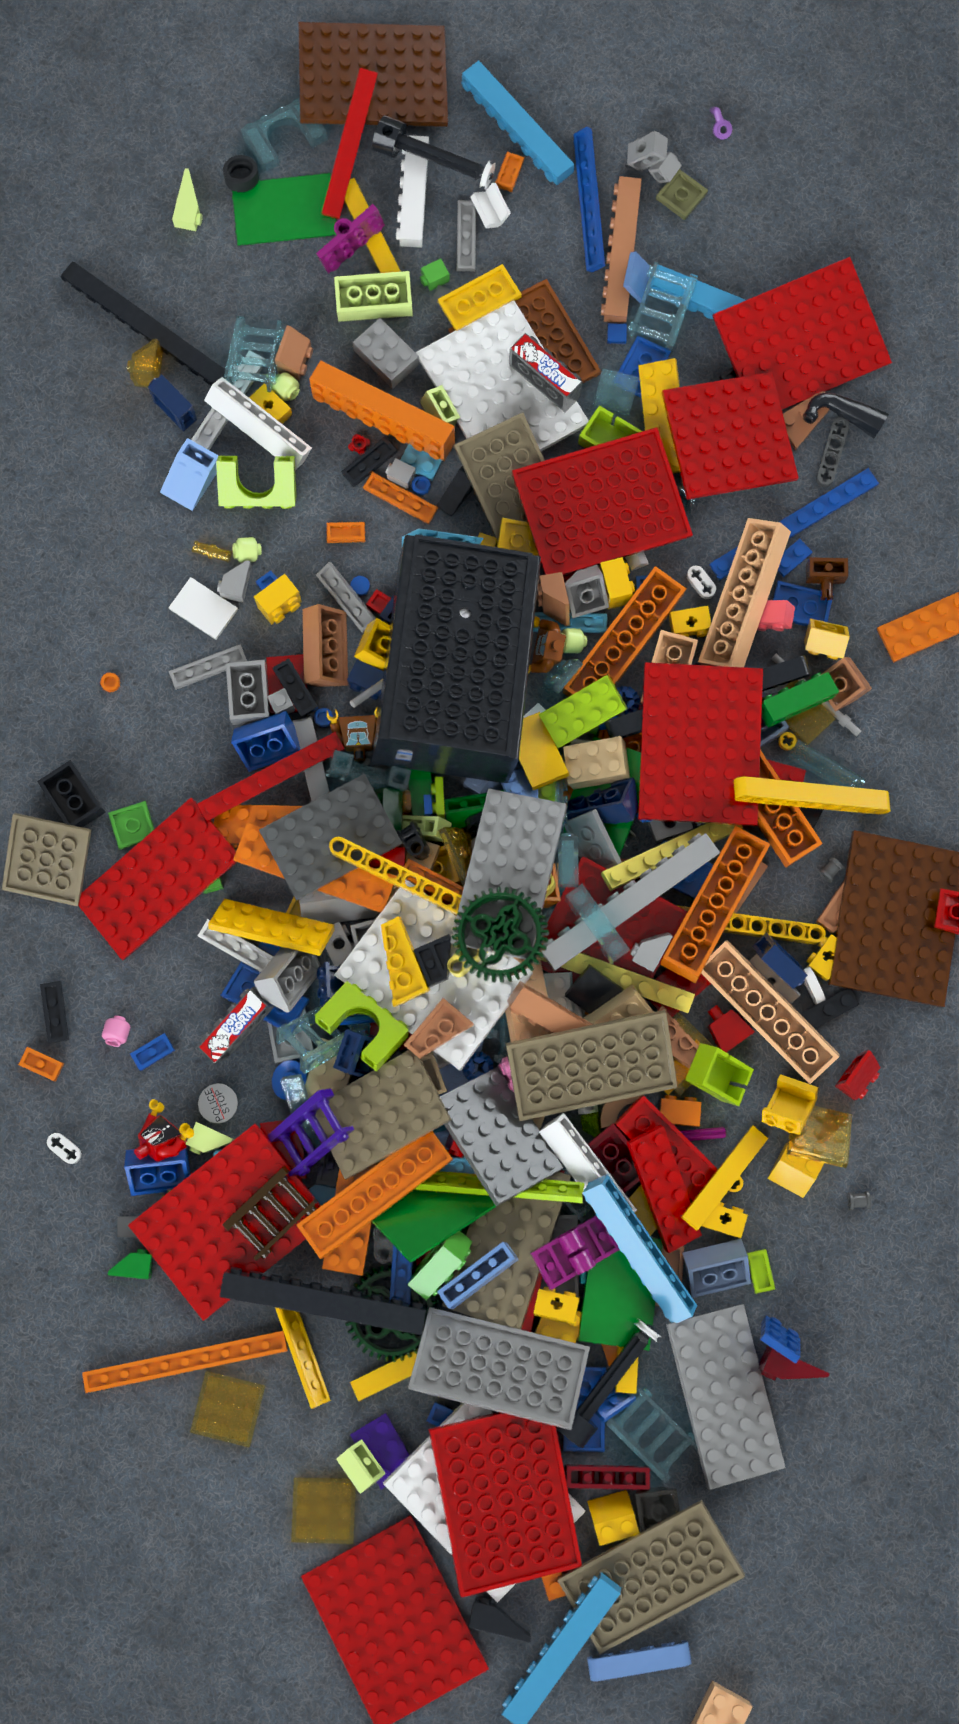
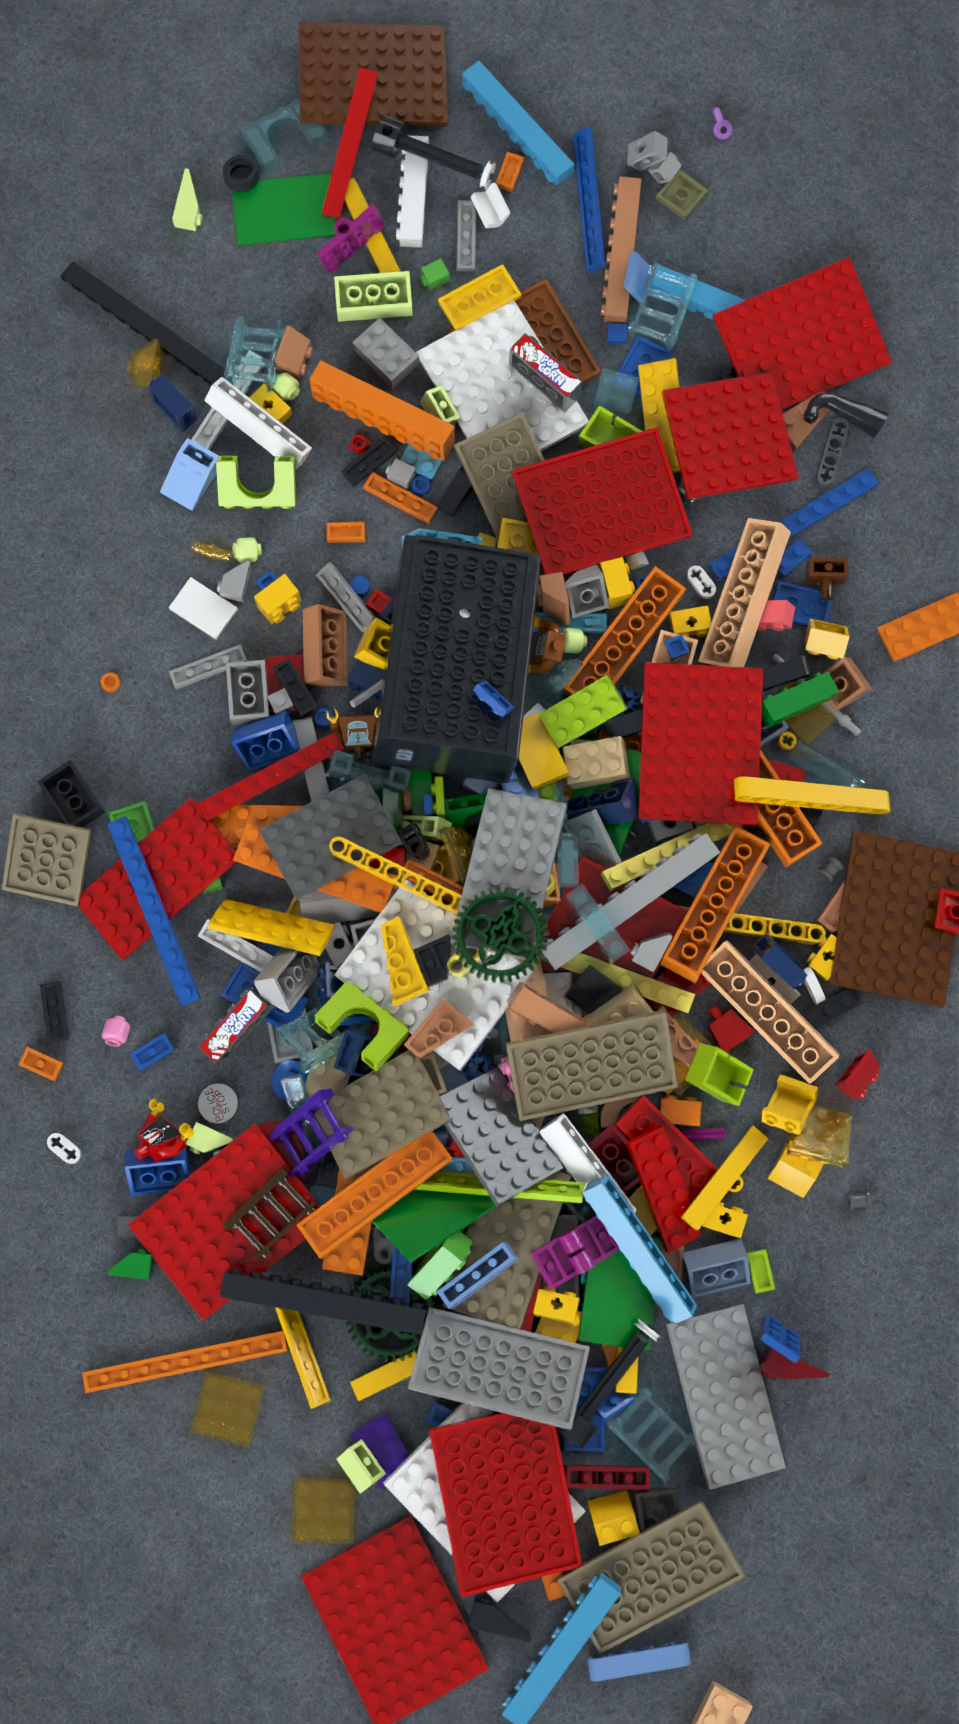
none -> blue plate [107,816,201,1006]
none -> blue plate [473,680,514,717]
none -> blue plate [664,634,690,661]

